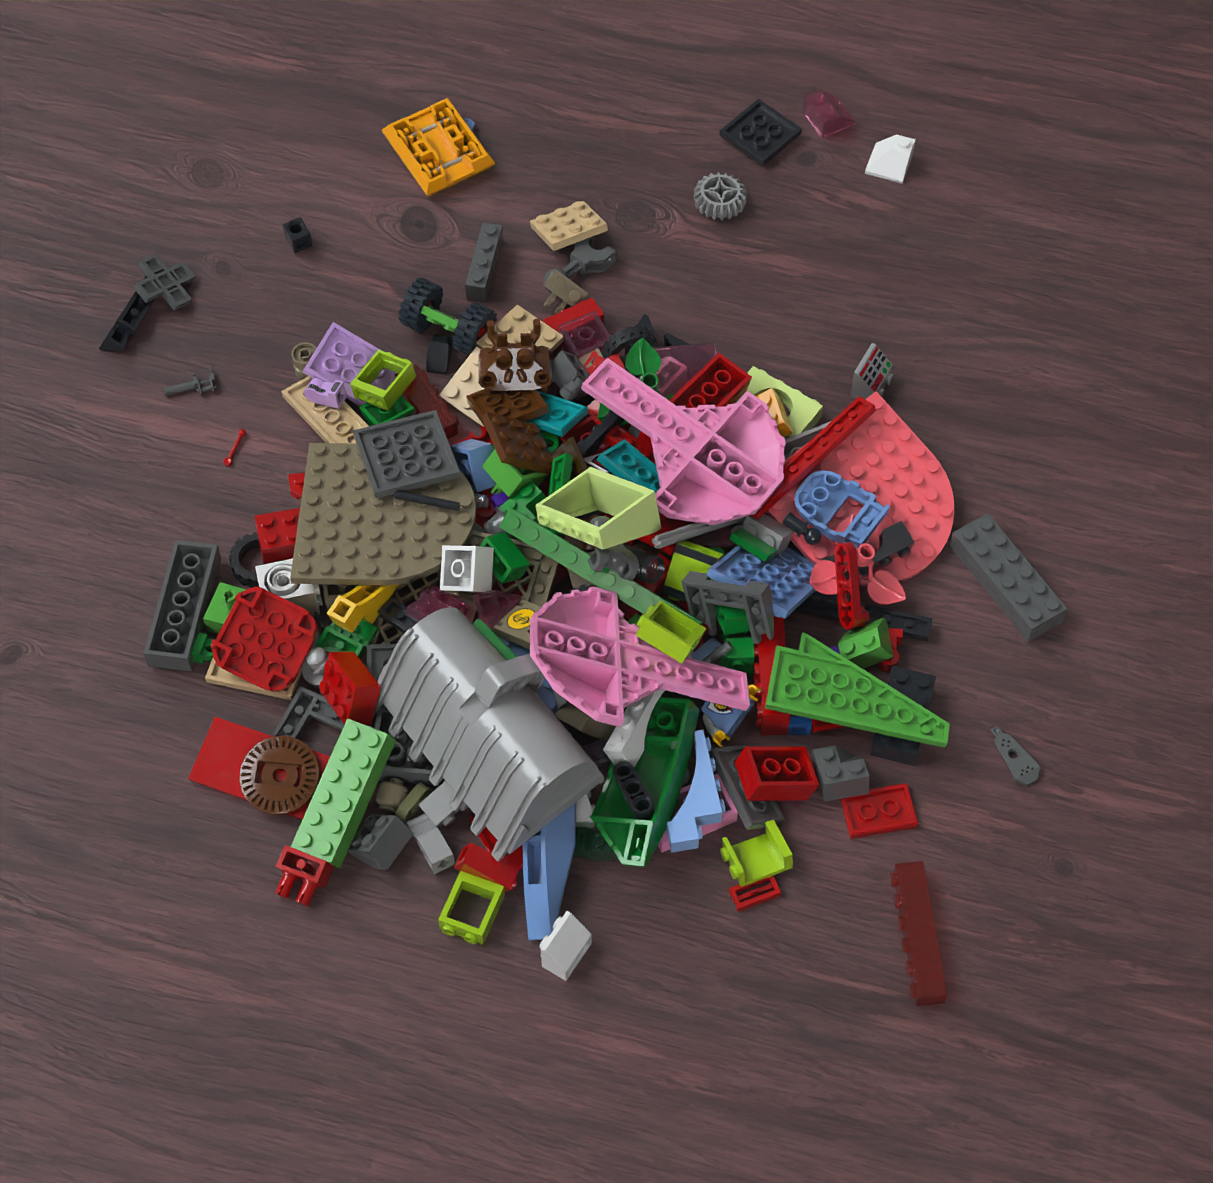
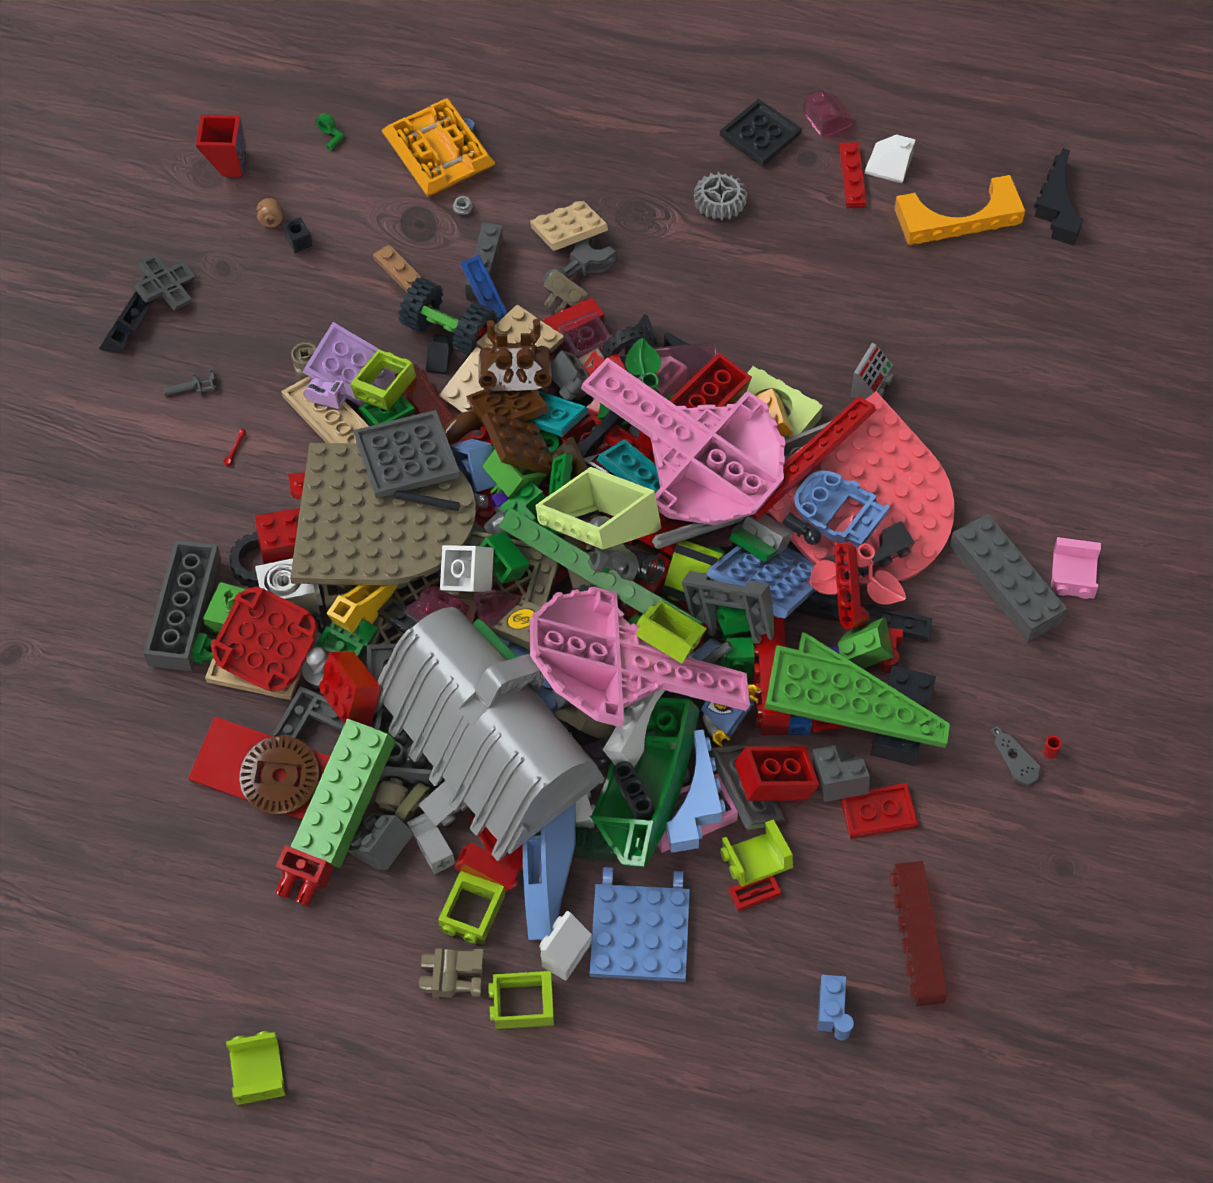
none -> red slope [196,115,247,177]
none -> lime panel [226,1031,286,1105]
none -> medium nougat head [257,198,283,228]
none -> green plate [315,113,344,151]
none -> medium nougat plate [373,244,421,292]
none -> dark tan hips [419,949,484,998]
none -> reddish brown cylinder [443,410,484,445]
none -> light grey plate [453,196,473,215]
none -> blue tile [460,255,508,324]
none -> lime window [489,971,554,1029]
none -> medium blue plate [590,867,690,982]
none -> medium blue hinge [817,975,854,1040]
none -> red plate [839,142,866,208]
none -> light orange arch [895,175,1025,245]
none -> black arch [1033,148,1083,246]
none -> red hinge [1042,735,1062,759]
none -> bright pink panel [1051,537,1101,599]

